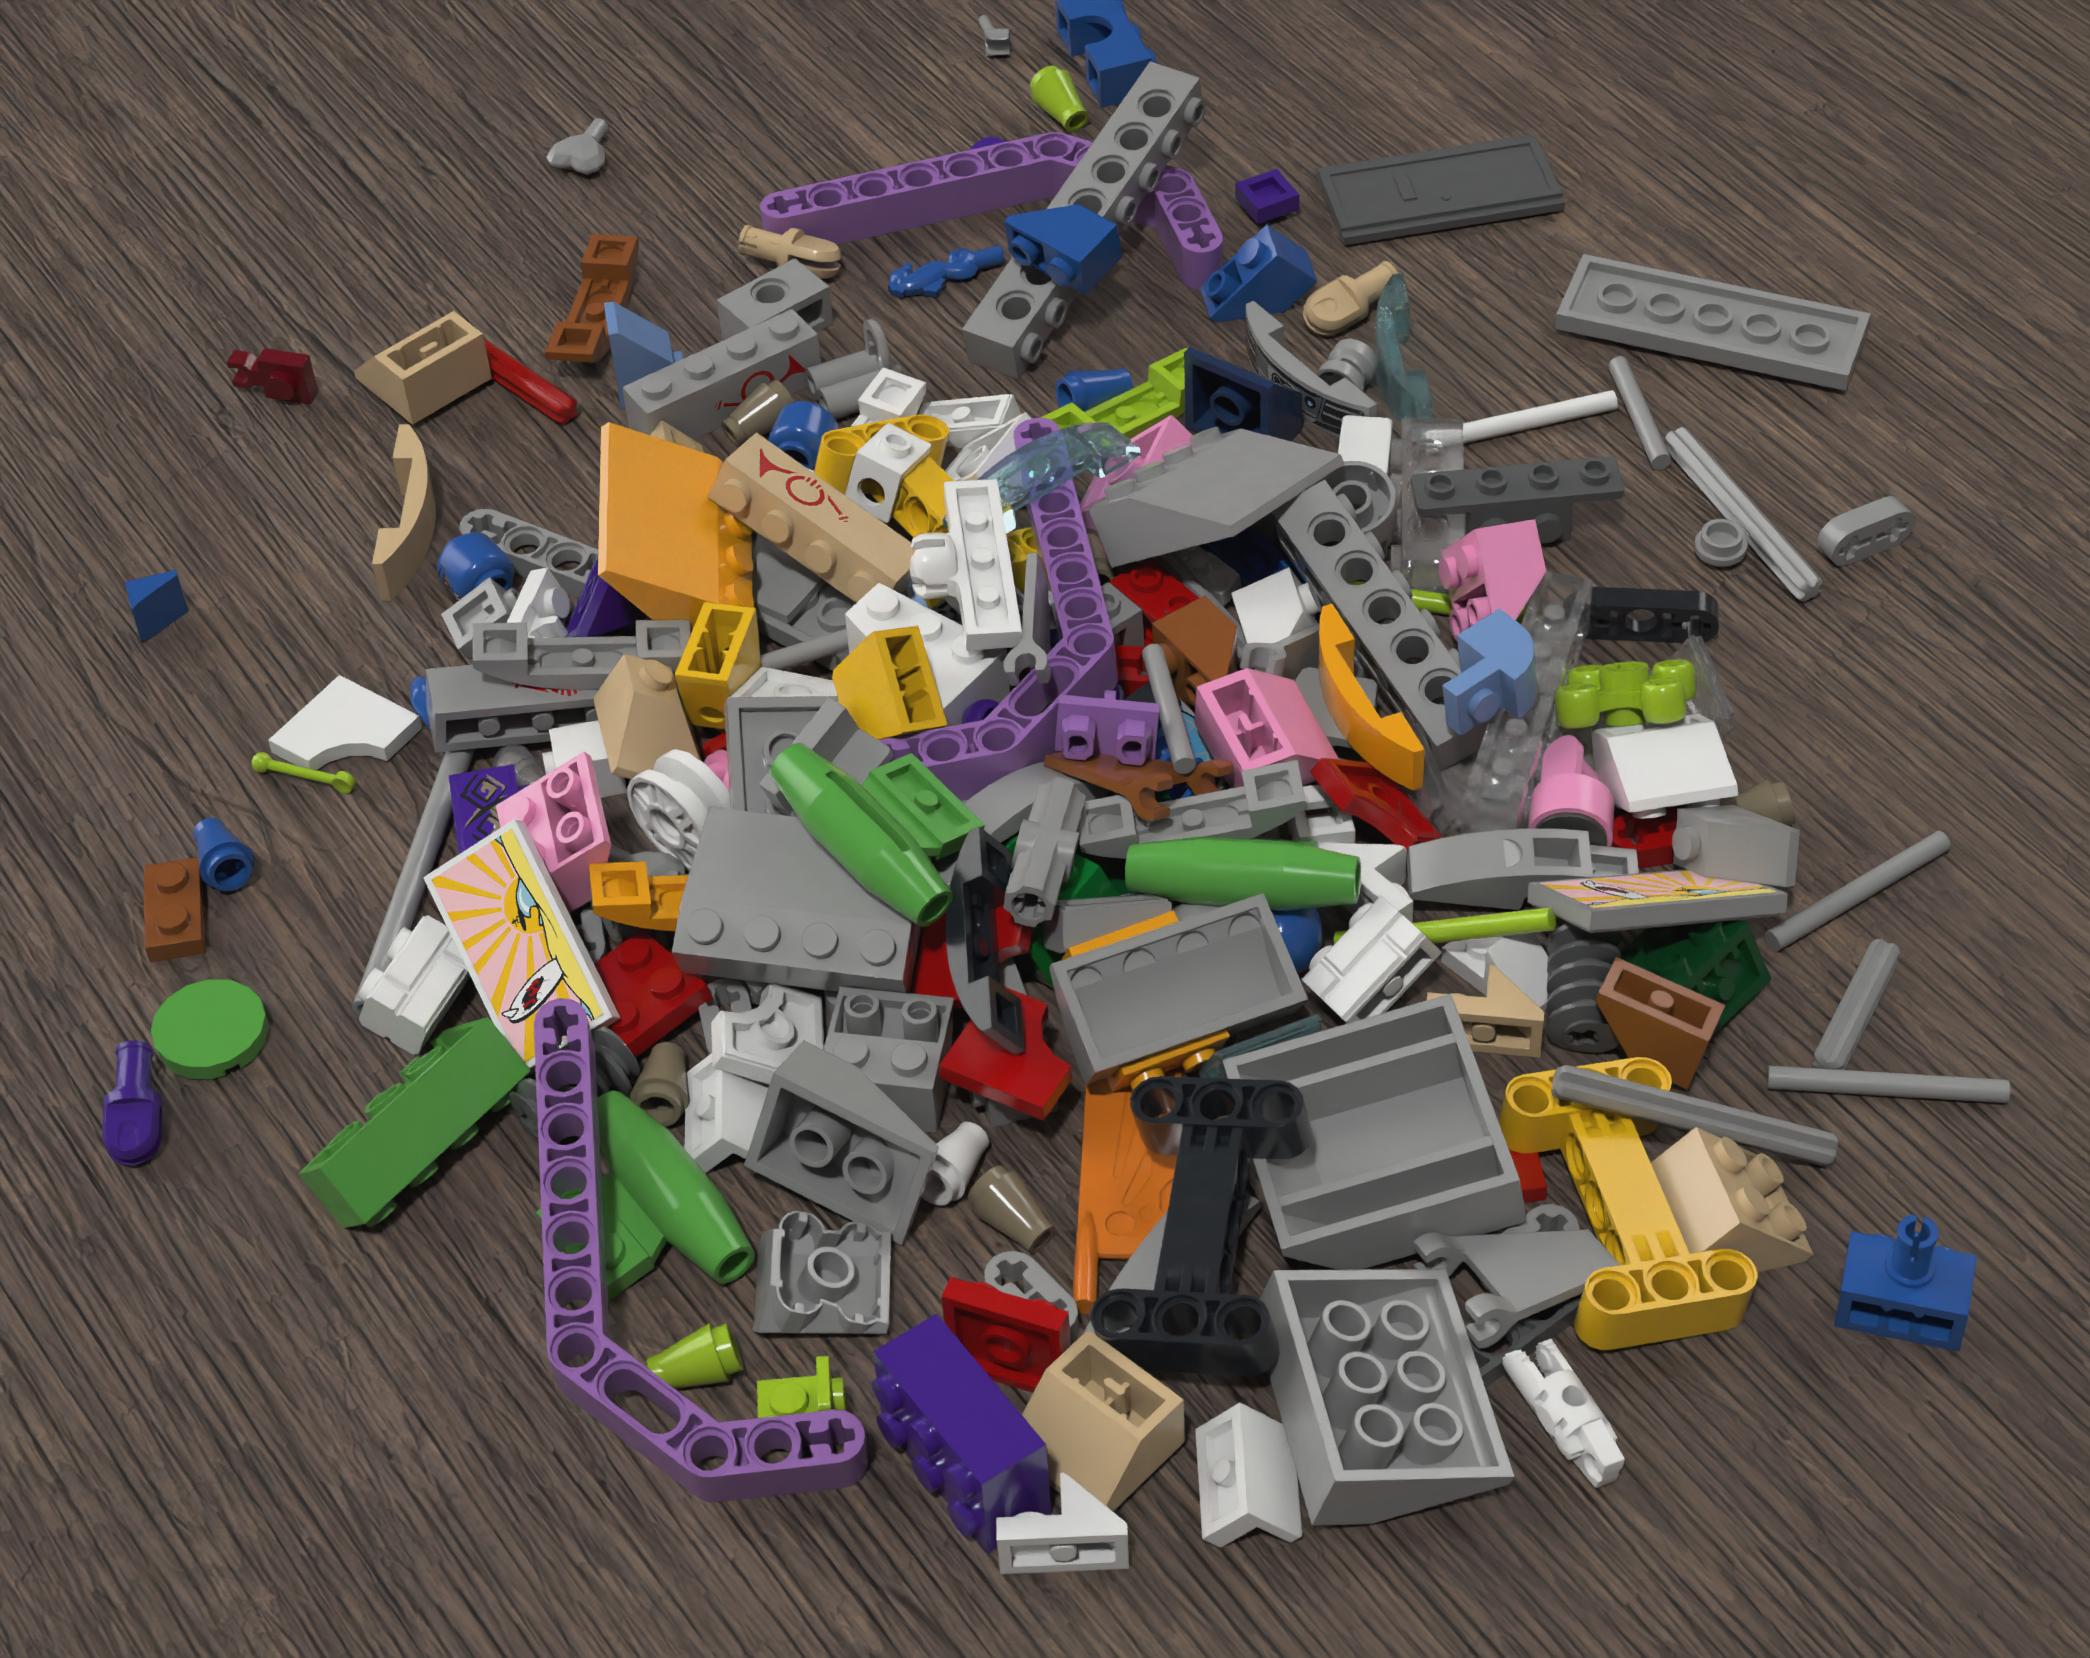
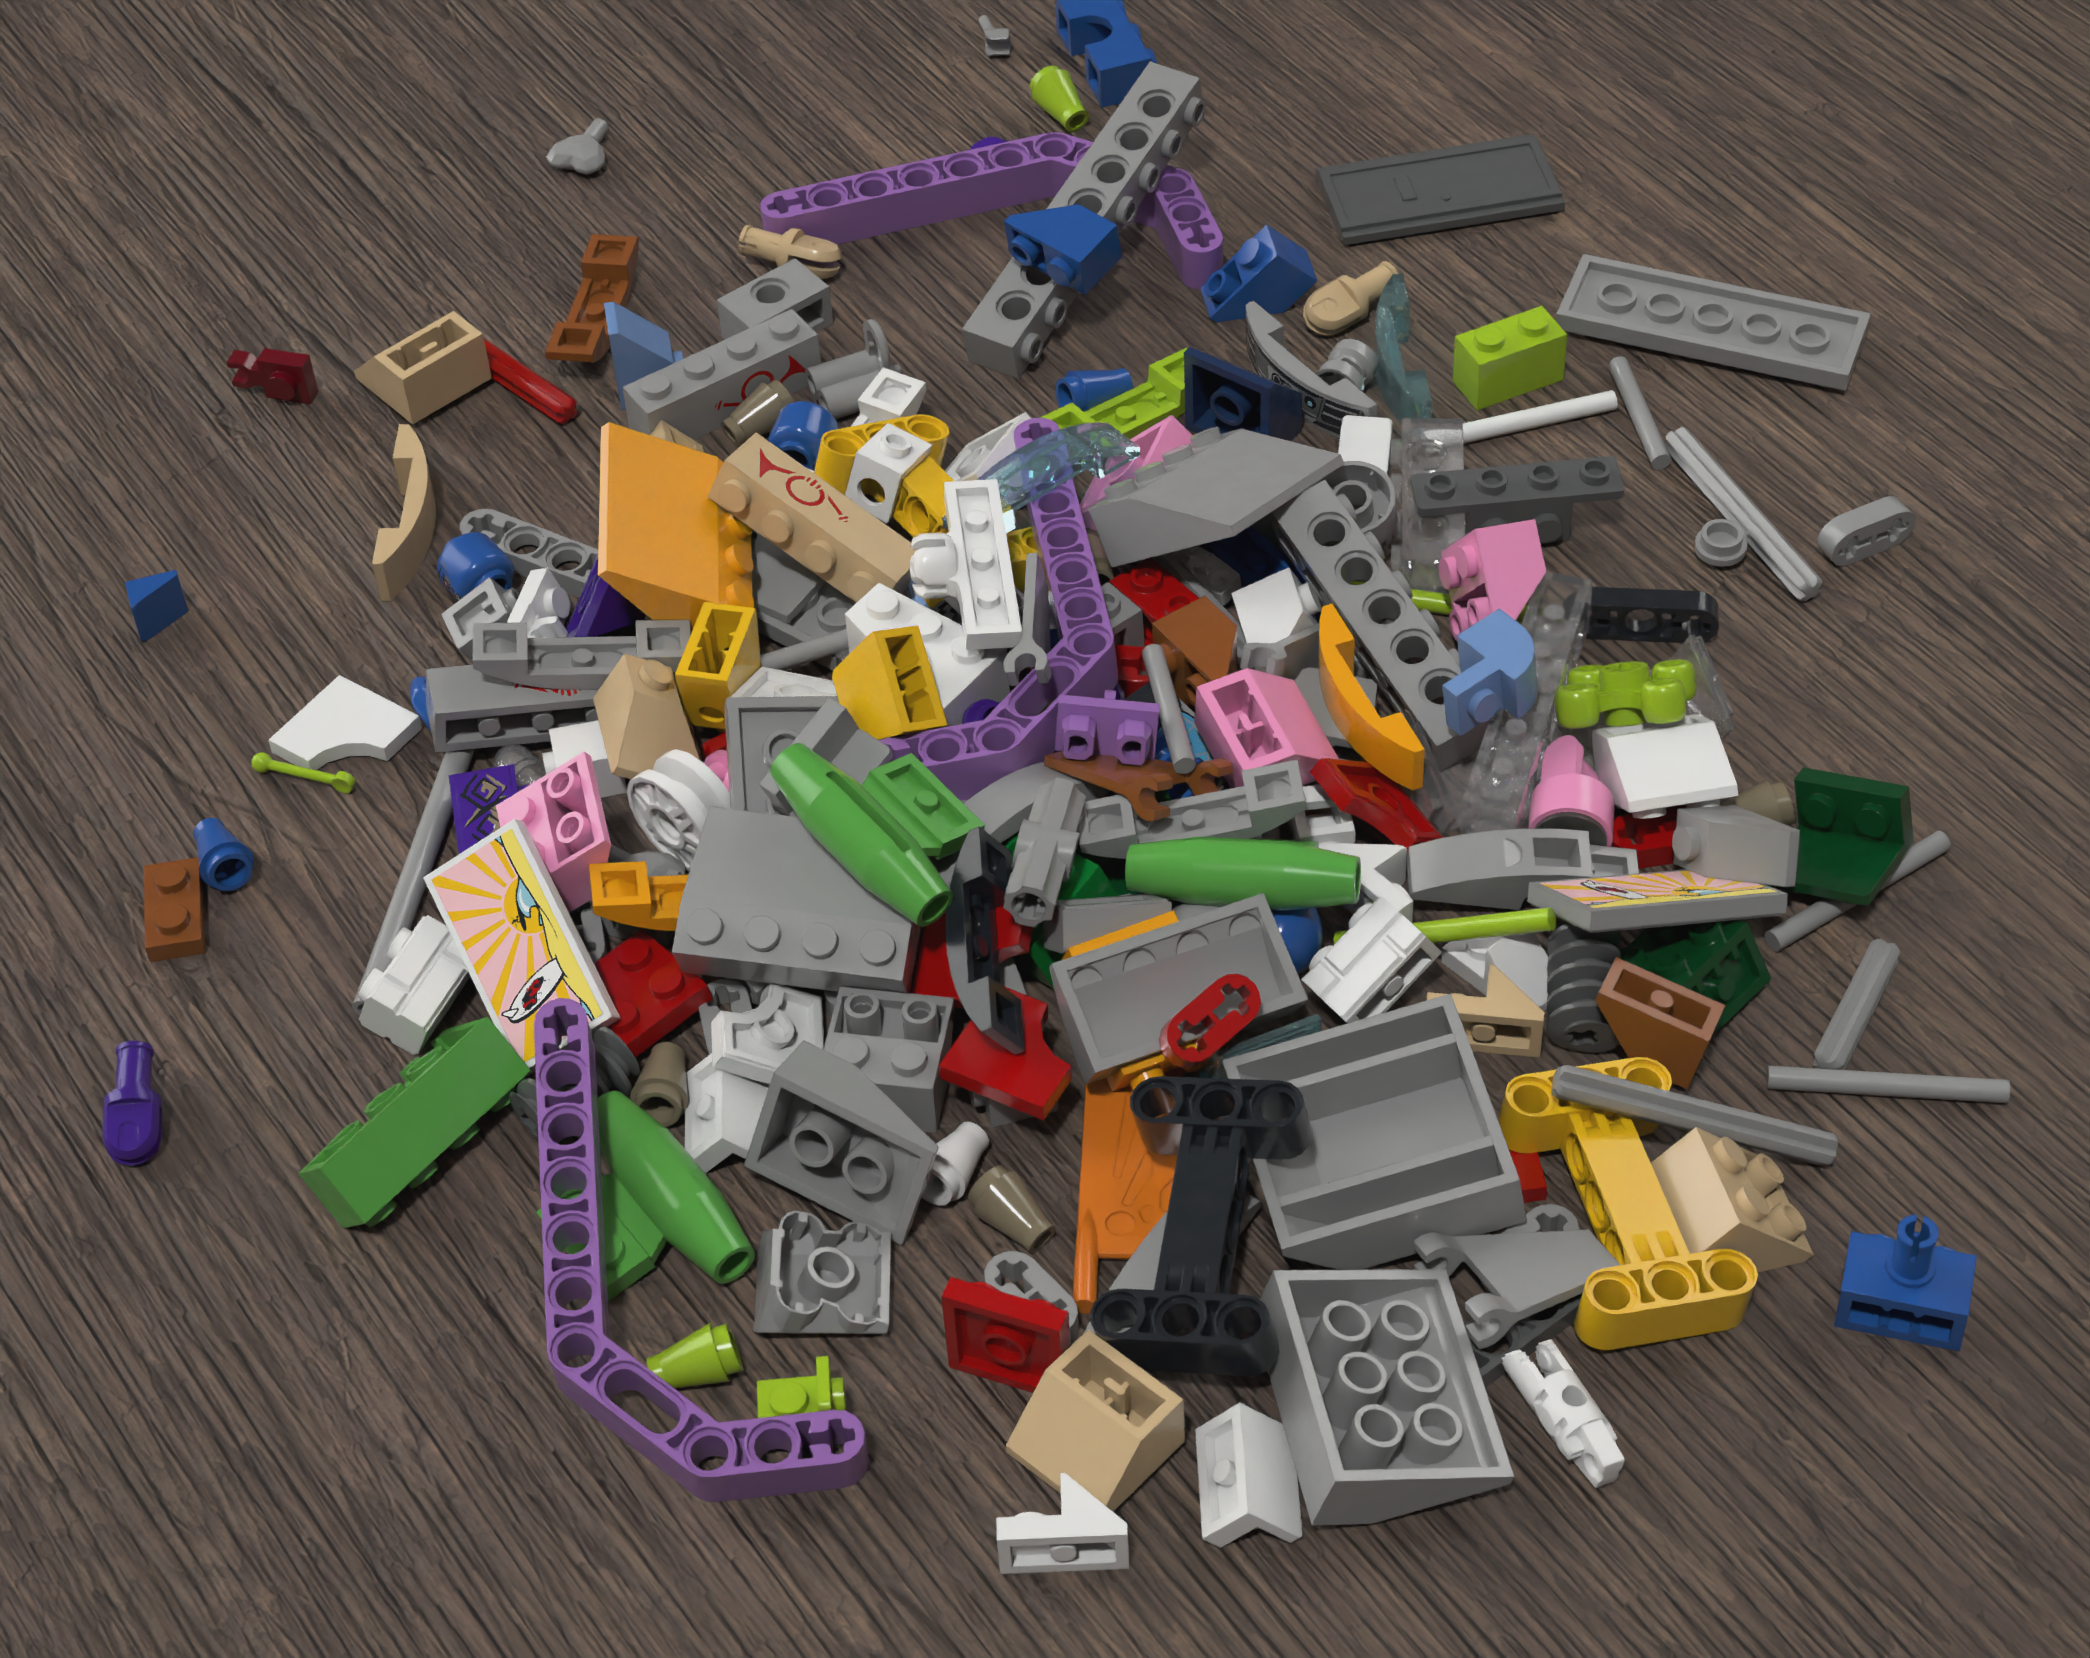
bright green tile [151,979,269,1079] -> none
dark purple brick [872,1313,1052,1554] -> none
blue animal [888,245,1004,299] -> none
white slope [918,394,1021,448] -> none
dark purple plate [1235,169,1300,224] -> none
none -> red beam [1159,973,1261,1068]
none -> lime brick [1453,306,1567,410]
none -> dark green bracket [1768,767,1914,905]

